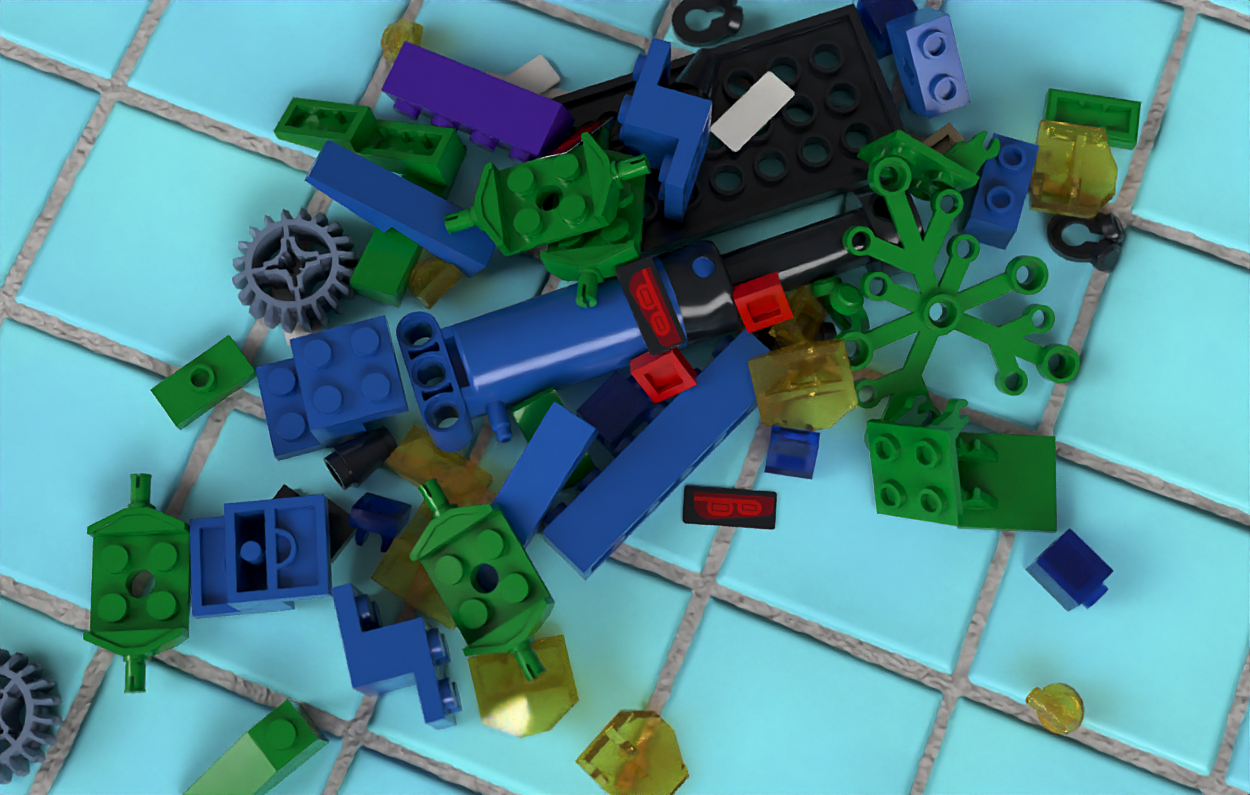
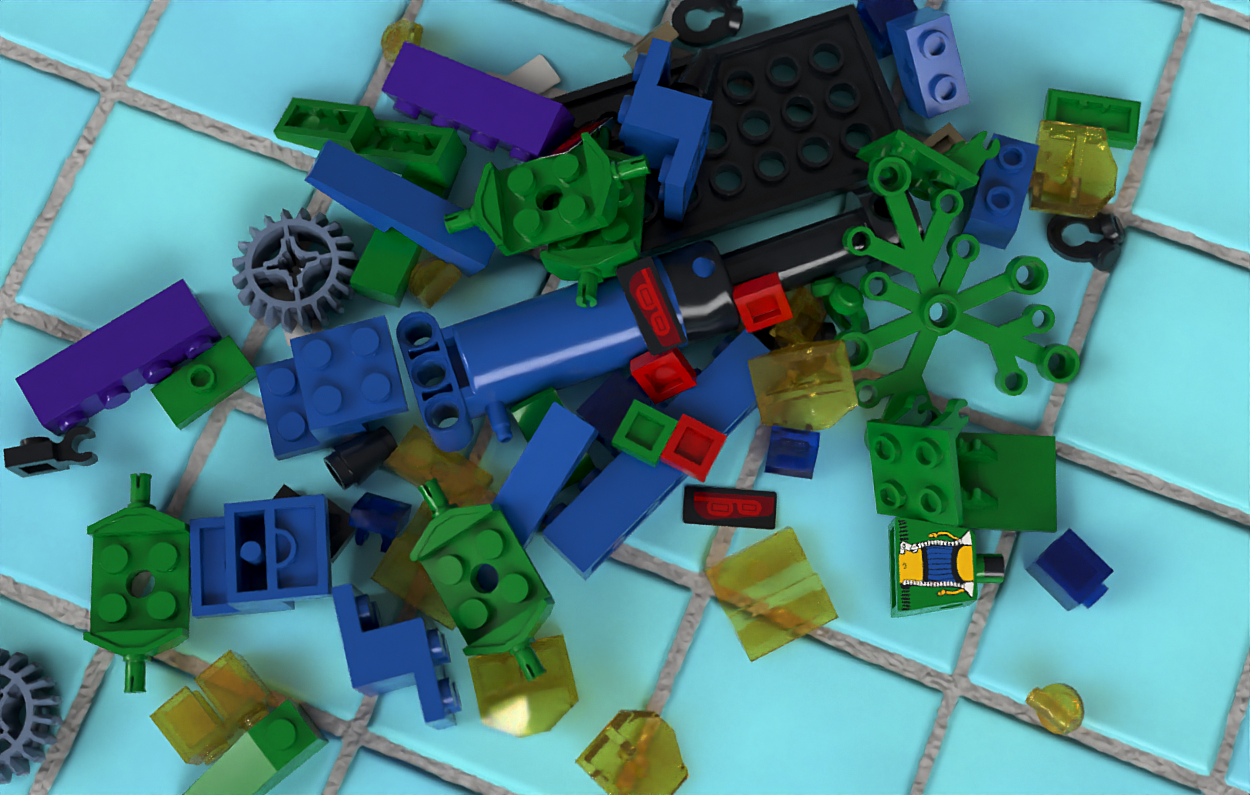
white sticker [710,71,795,152] -> none
none -> black plate [3,426,98,478]
none -> dark purple brick [15,279,222,437]
none -> clear yellow piece [149,650,277,765]
none -> green plate [611,399,678,468]
none -> dark tan plate [622,21,679,70]
none -> red plate [660,413,727,483]
none -> clear yellow slope [702,526,838,662]
none -> torso [888,517,1005,618]

